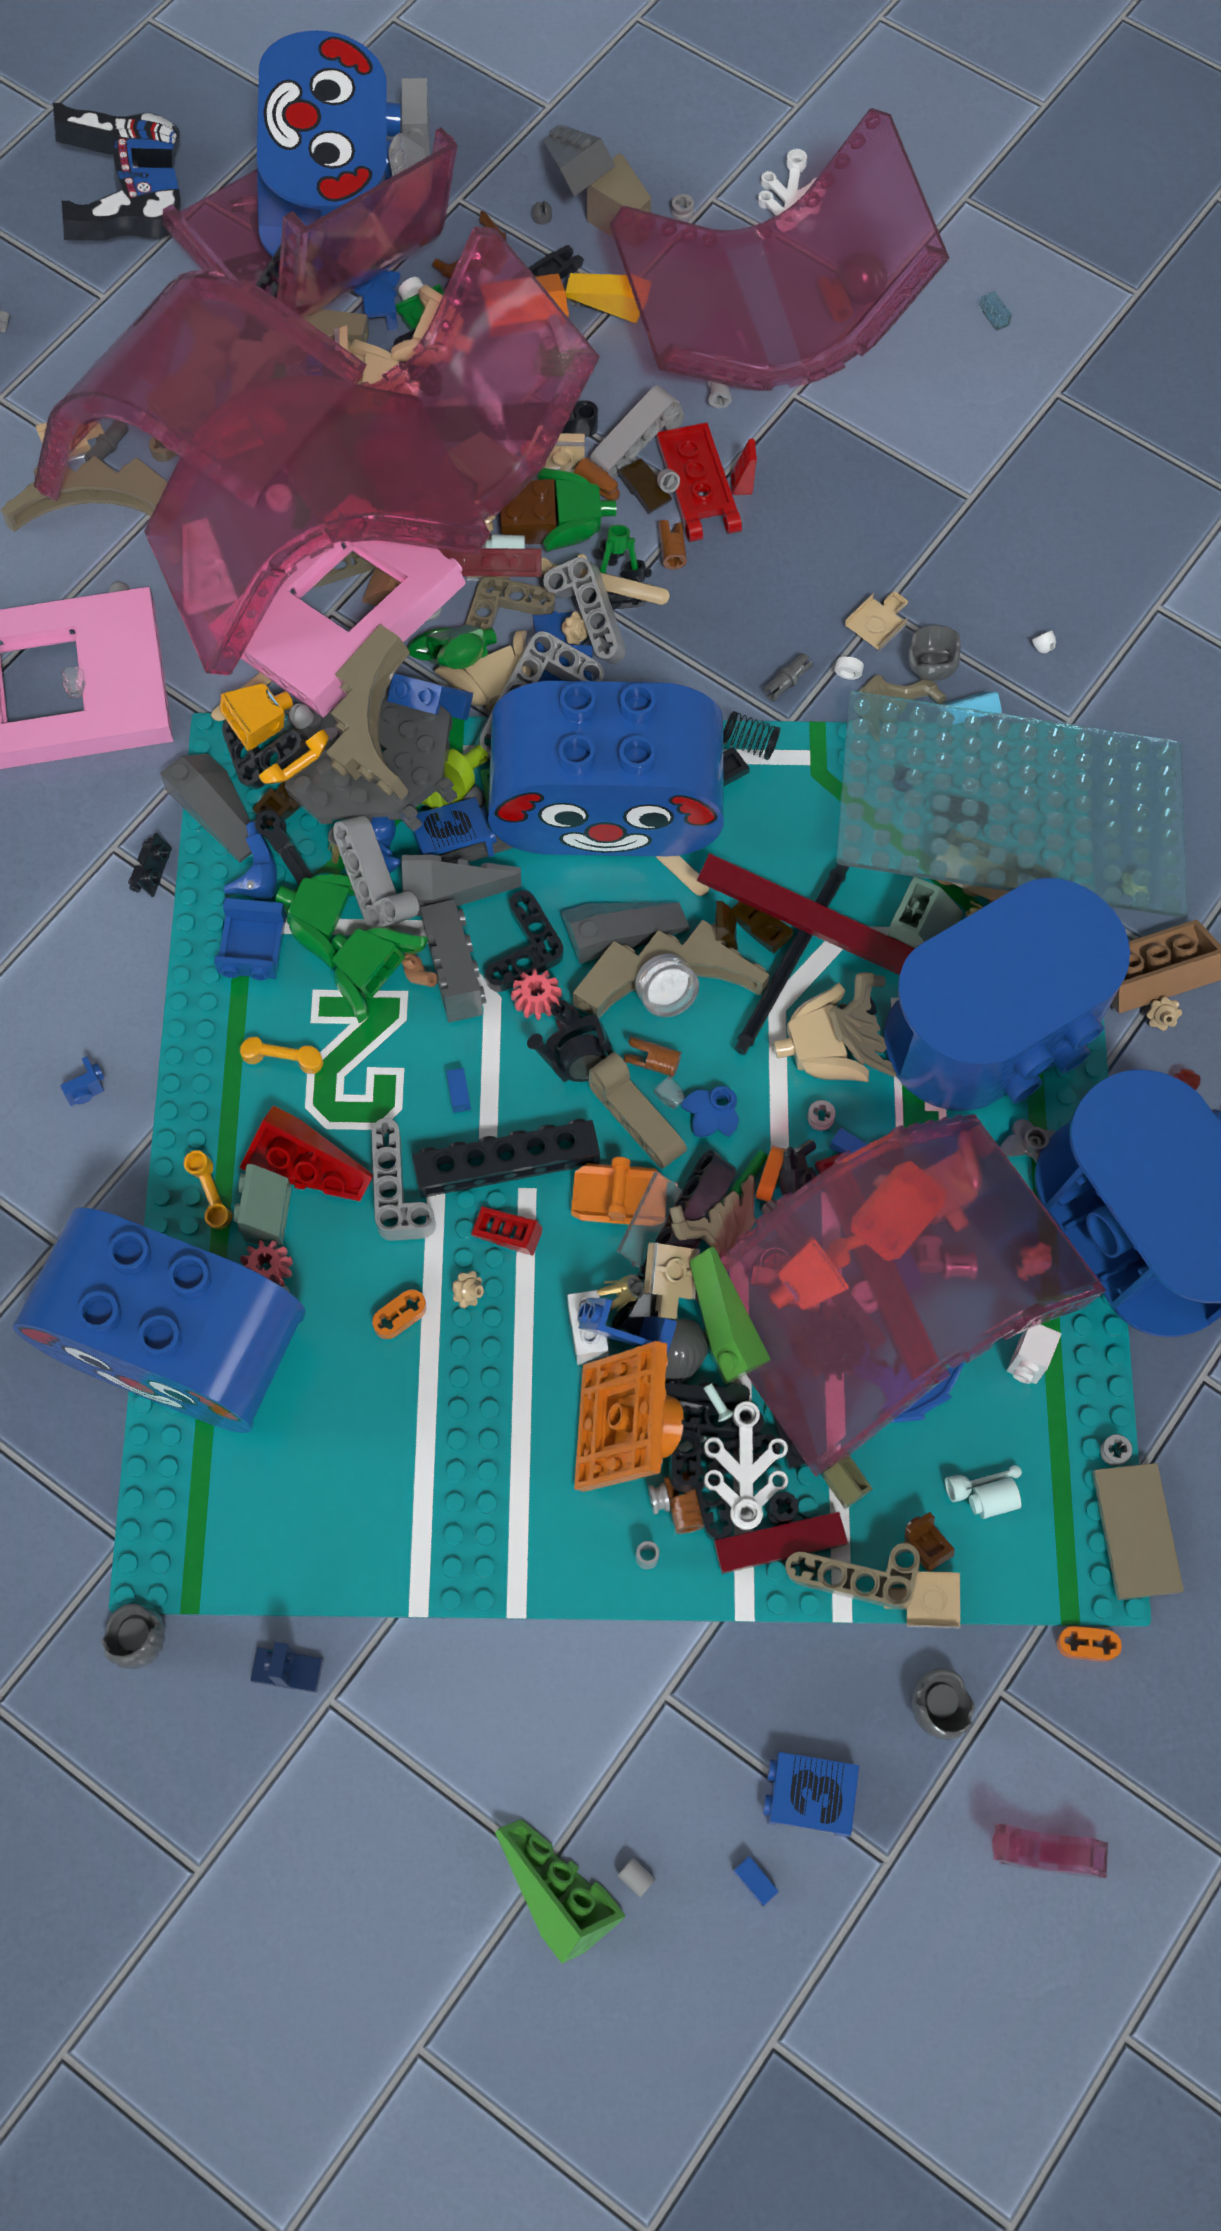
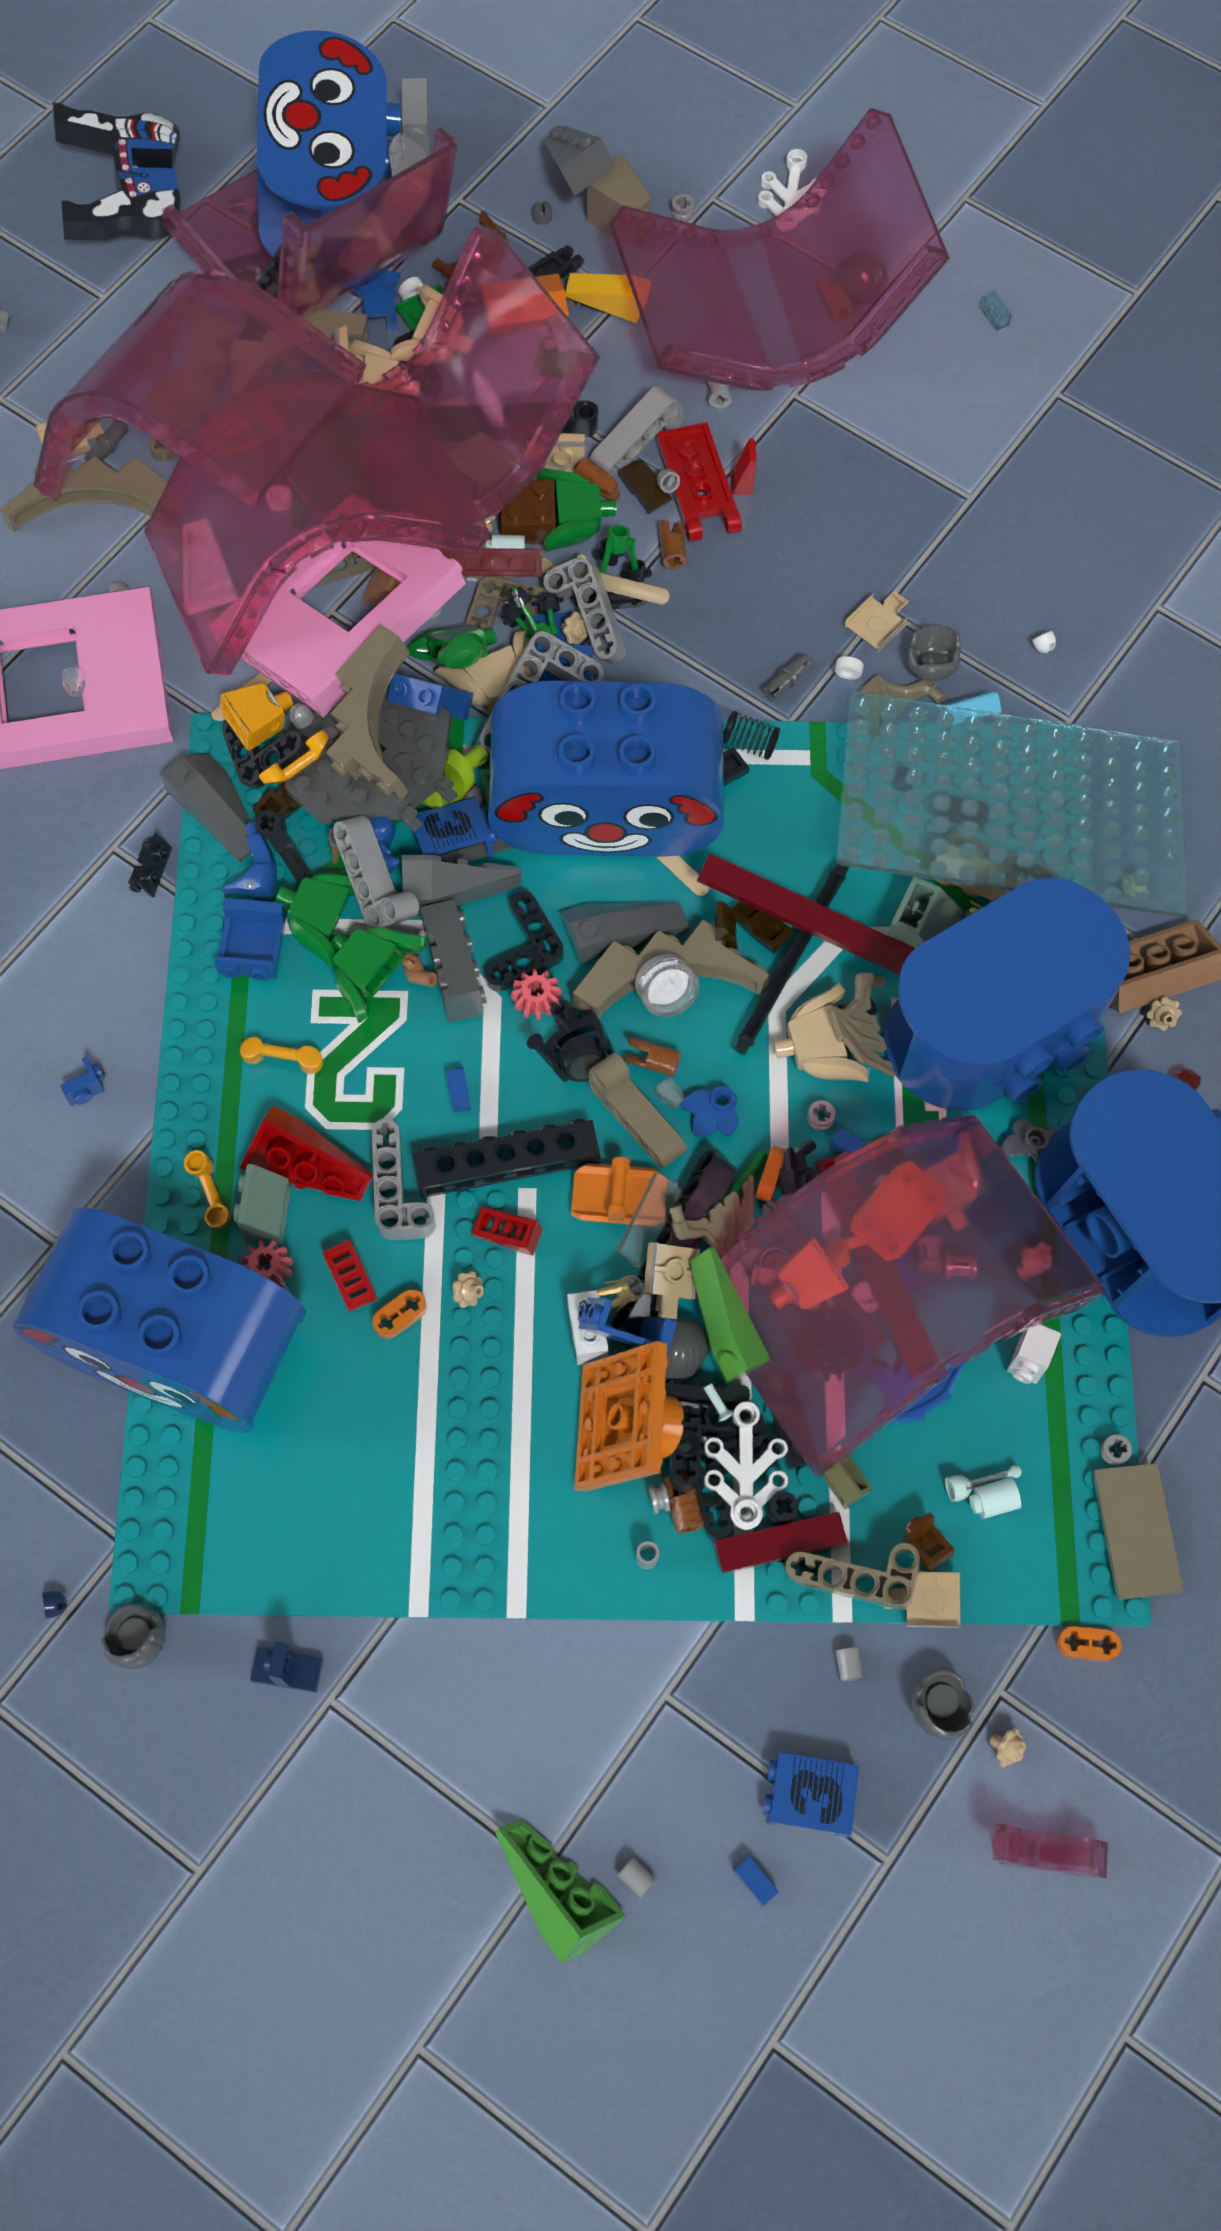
none -> dark blue hinge [42,1591,67,1619]
none -> red slope [322,1240,378,1313]
none -> black plant [501,586,564,648]
none -> light grey hinge [836,1647,863,1682]
none -> tan plant [990,1727,1026,1768]

